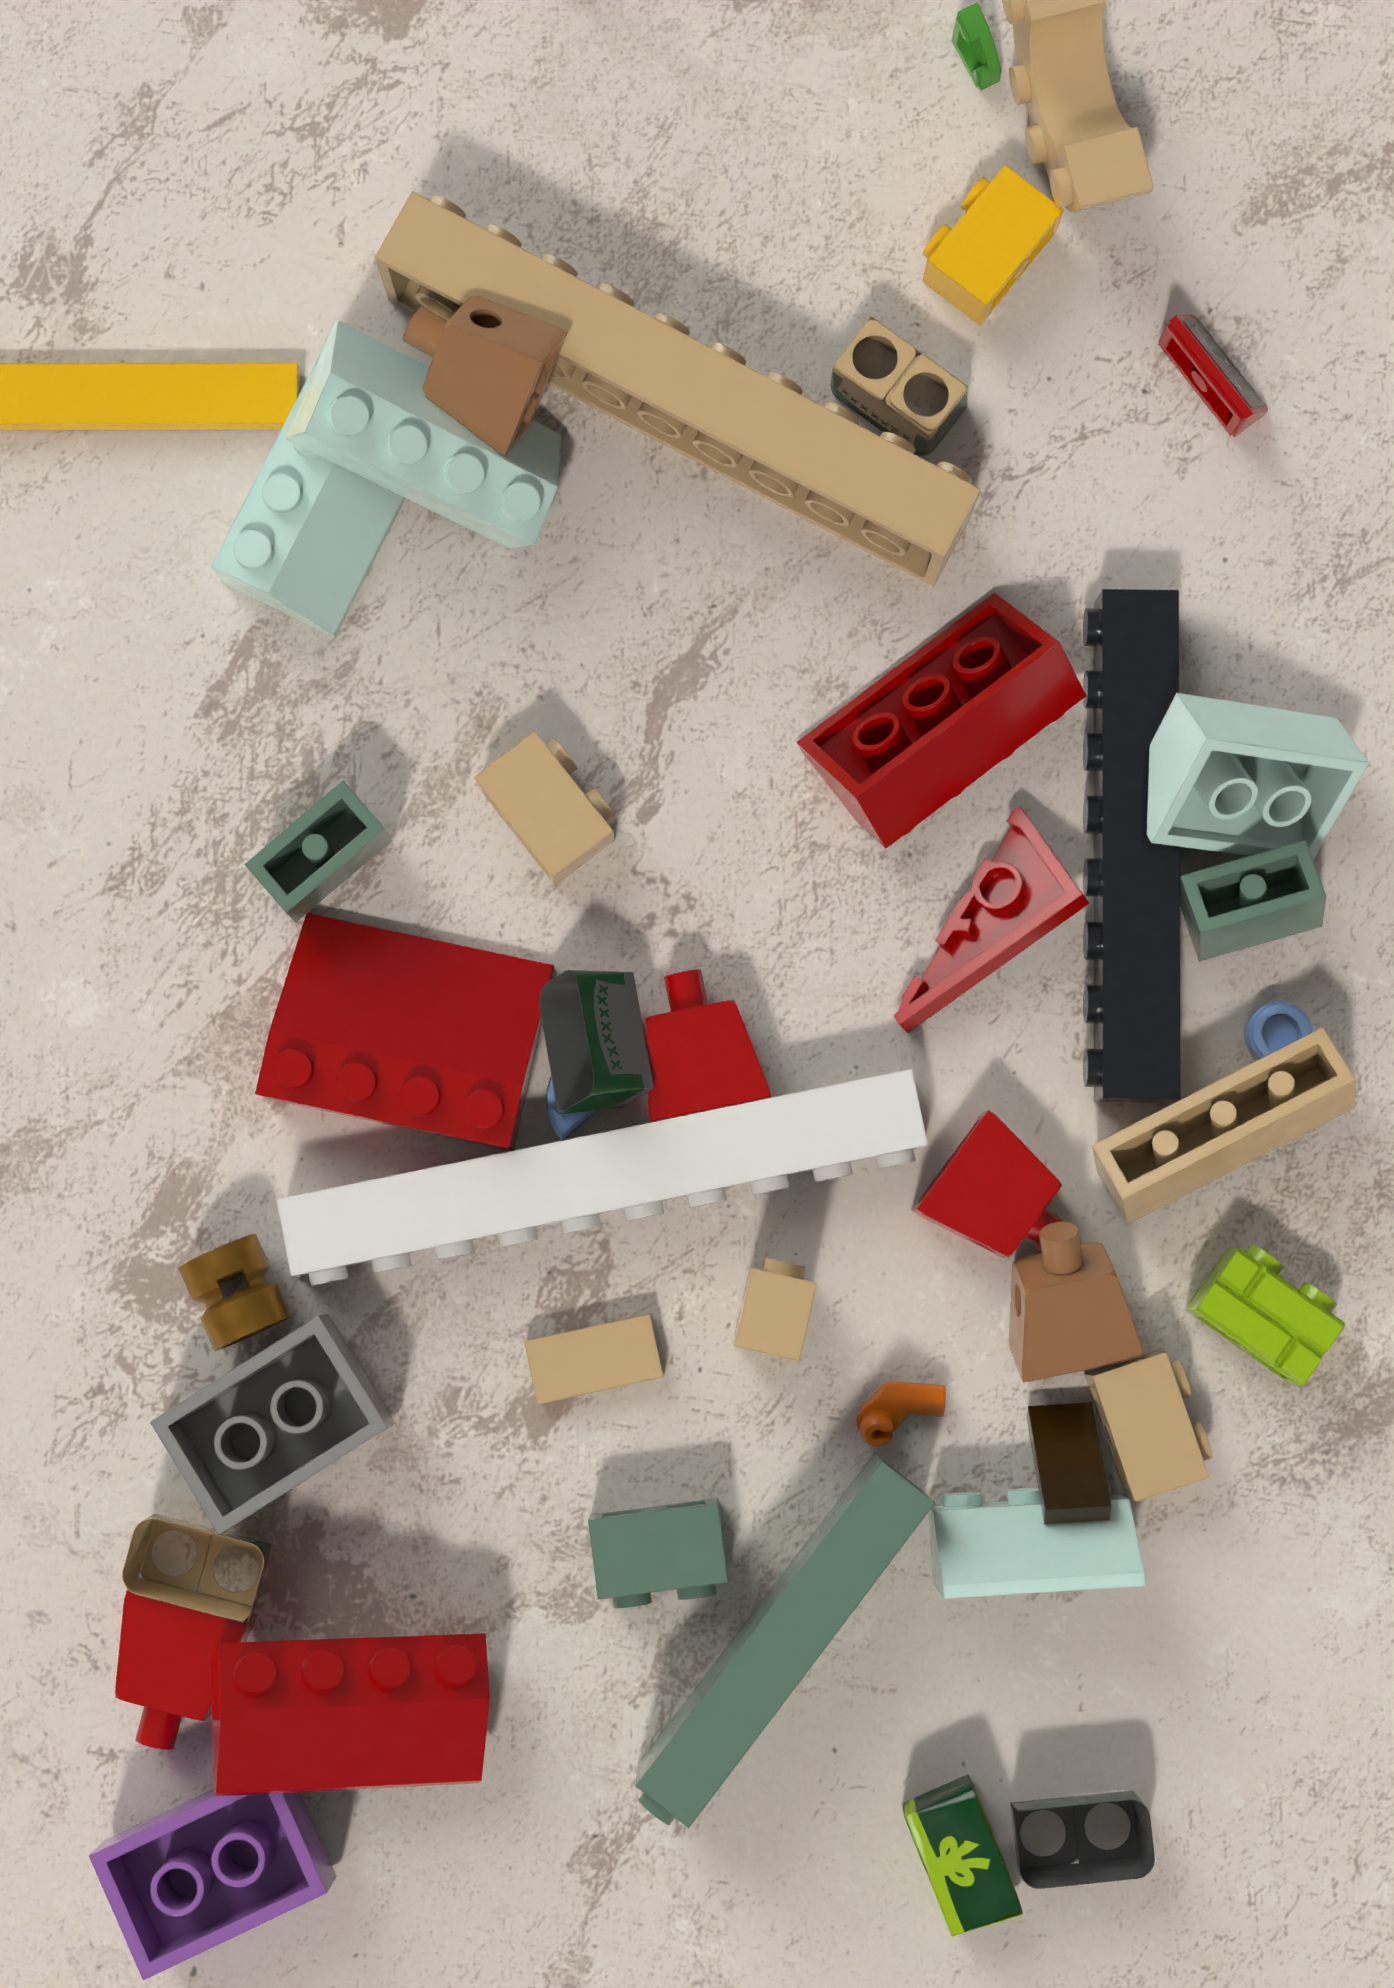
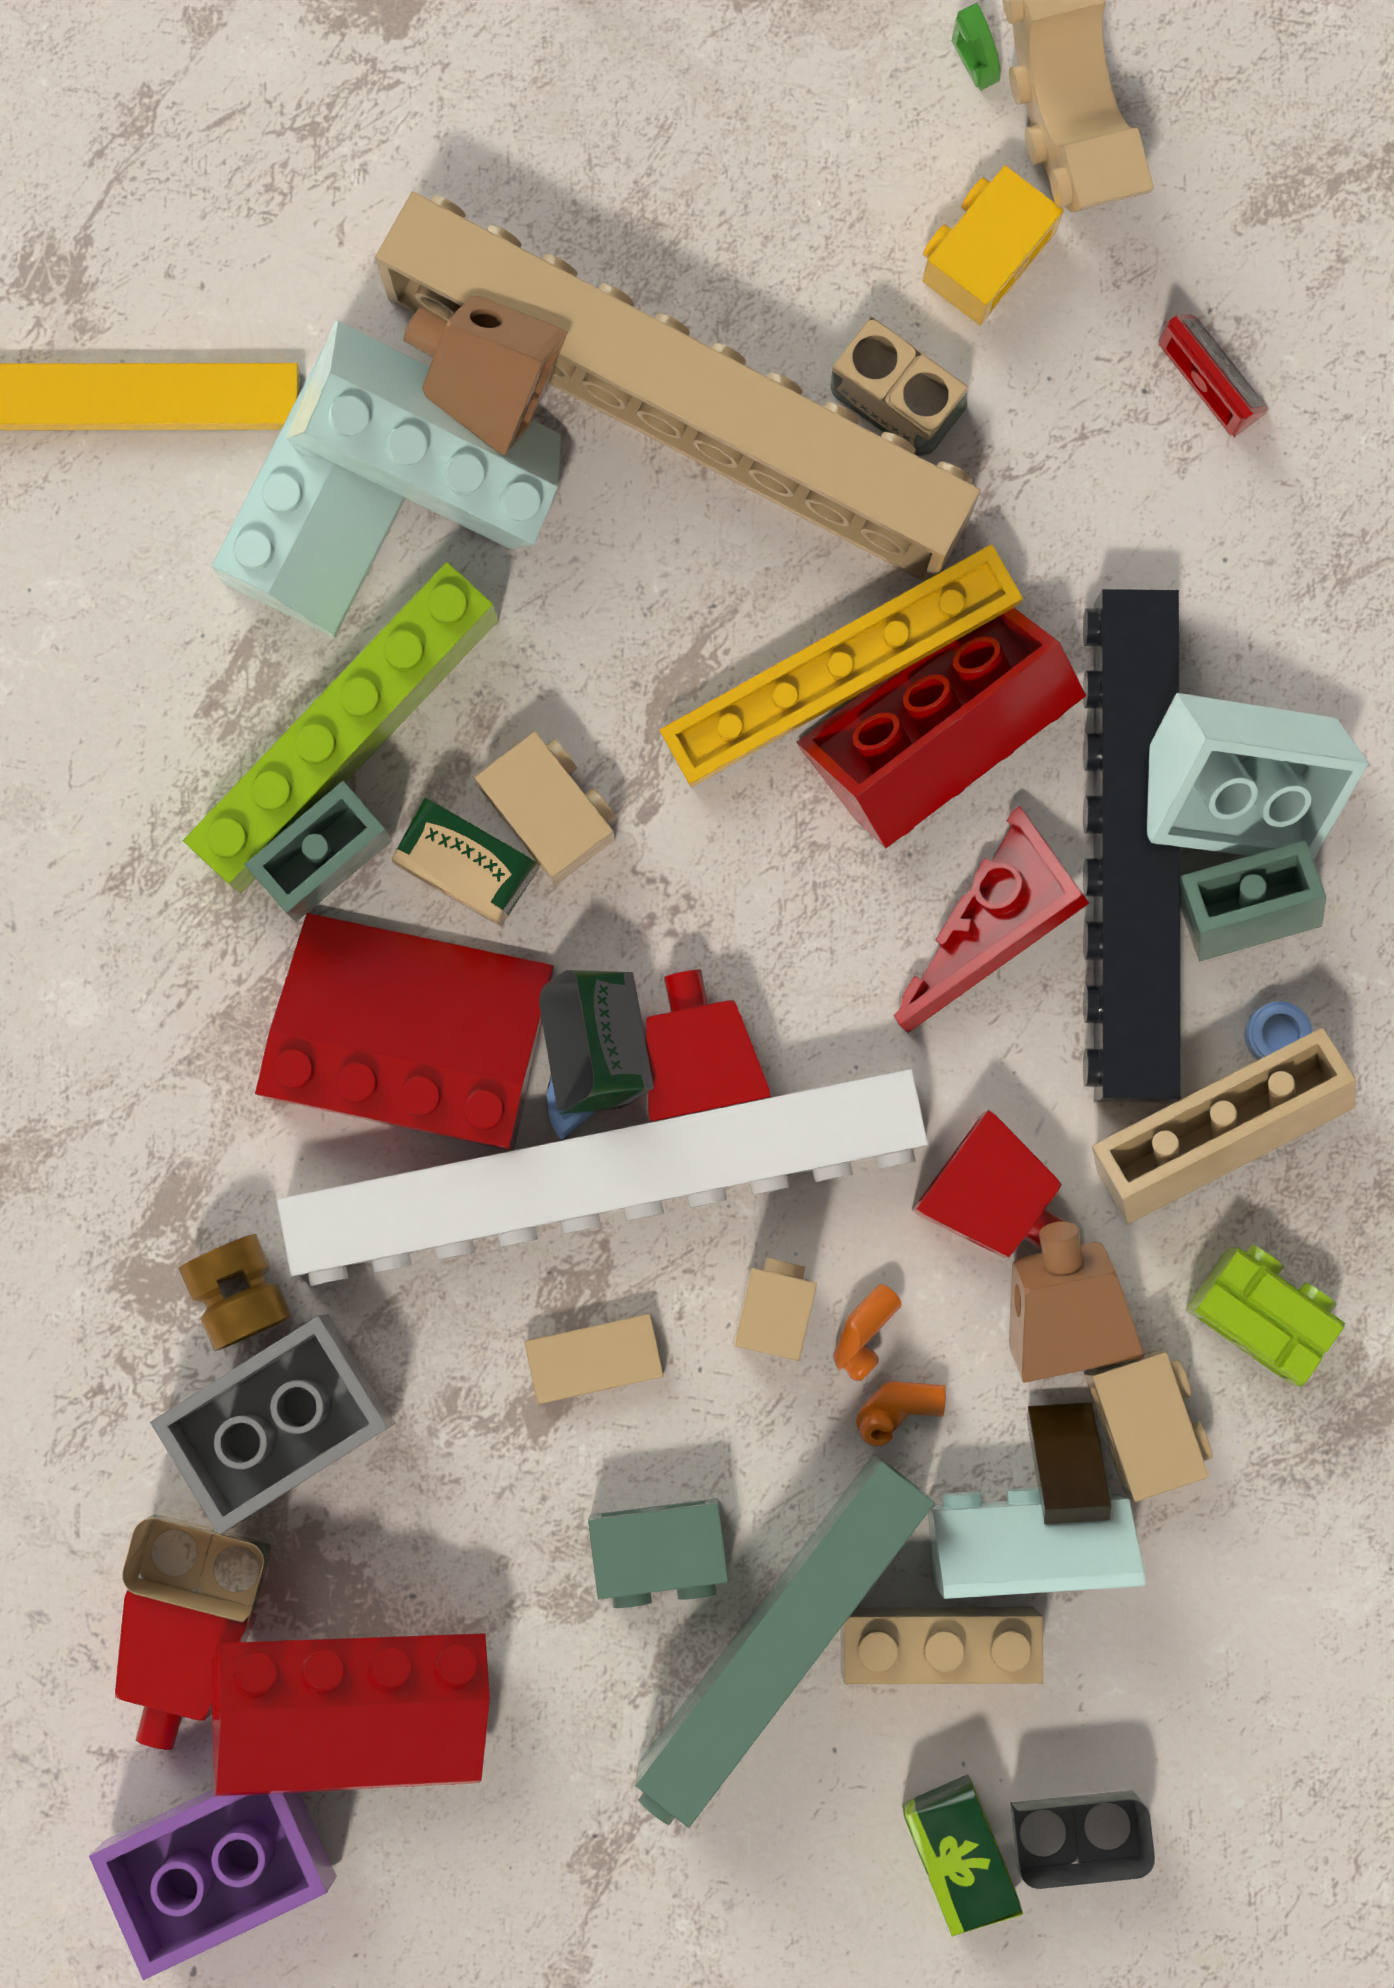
none -> lime brick [182,562,498,894]
none -> piece [391,797,540,926]
none -> yellow plate [659,544,1023,788]
none -> orange arm [833,1284,902,1381]
none -> tan brick [840,1607,1044,1684]

